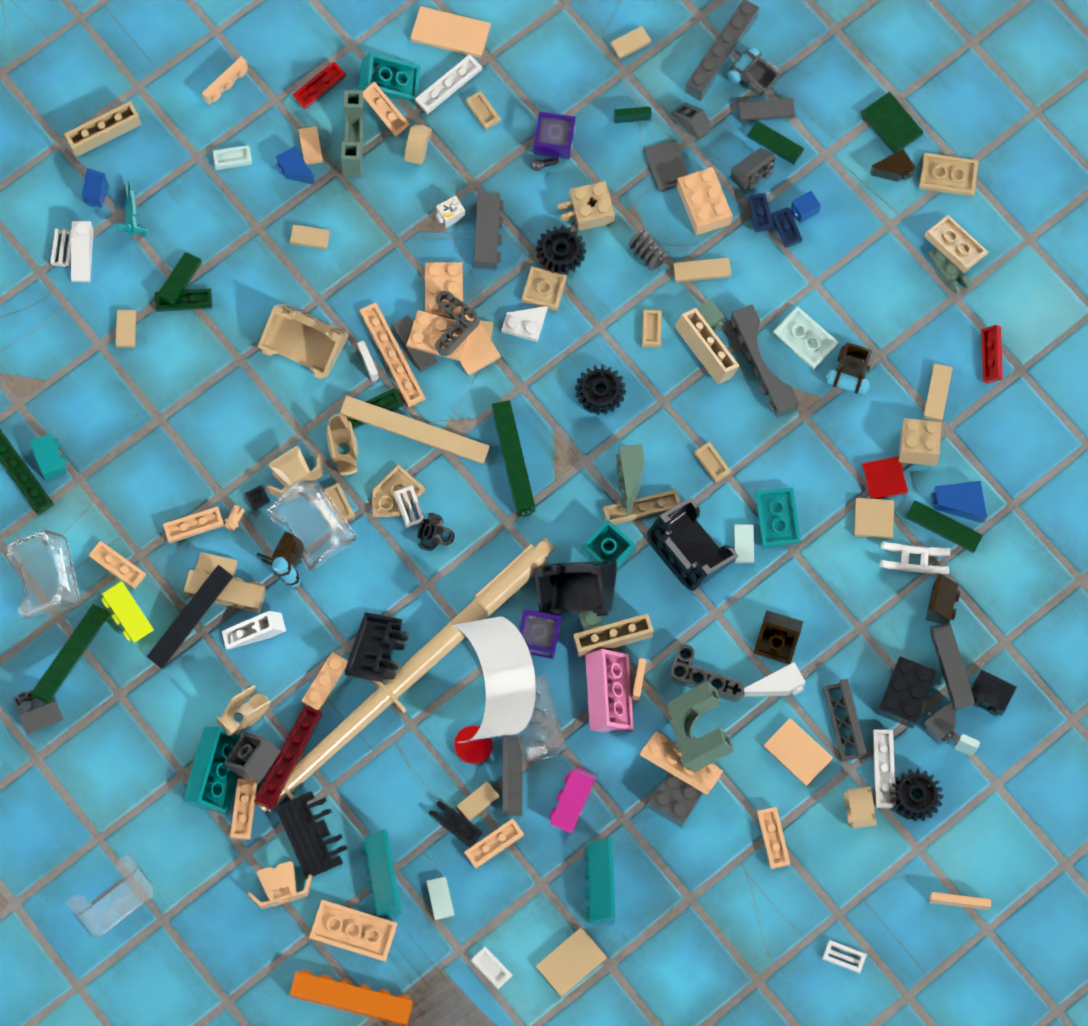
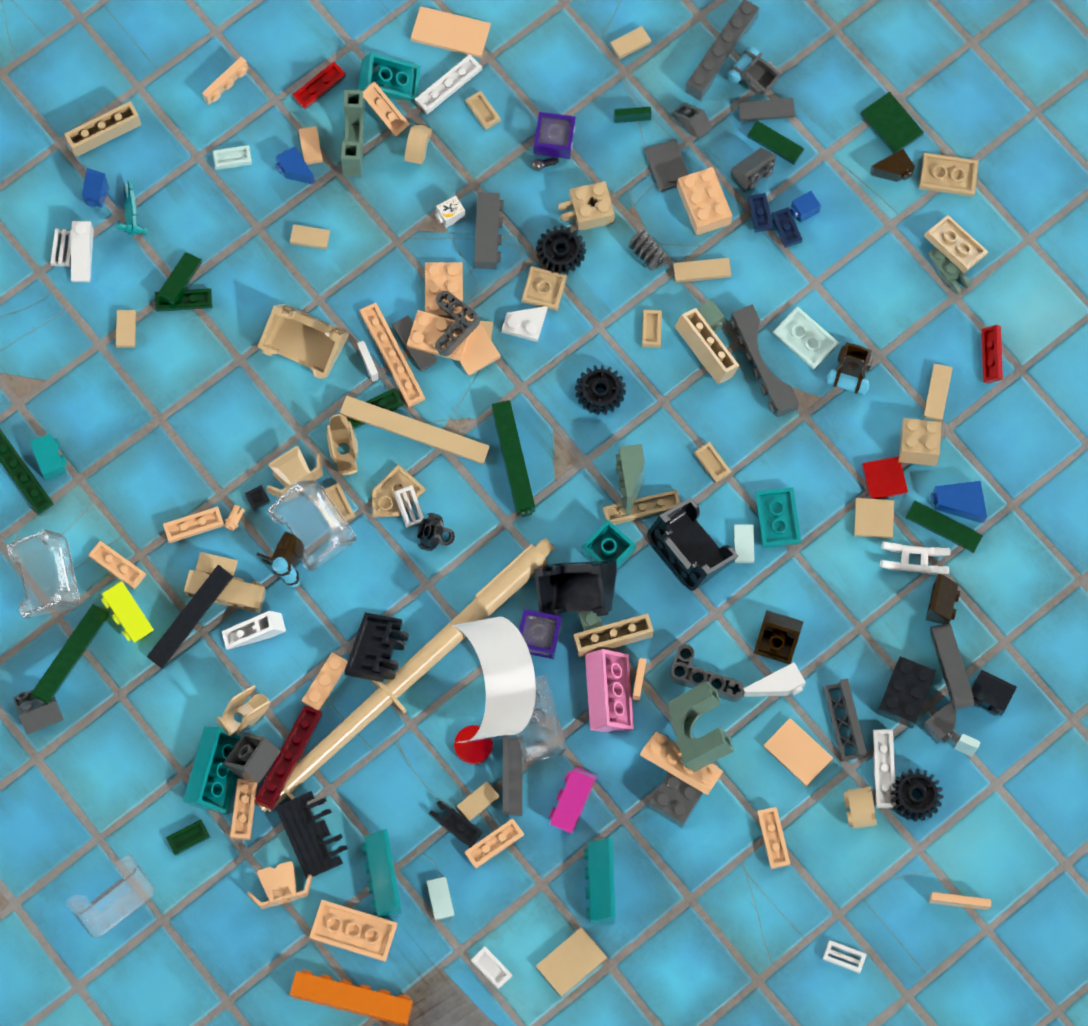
none -> dark green tile [166,819,211,856]

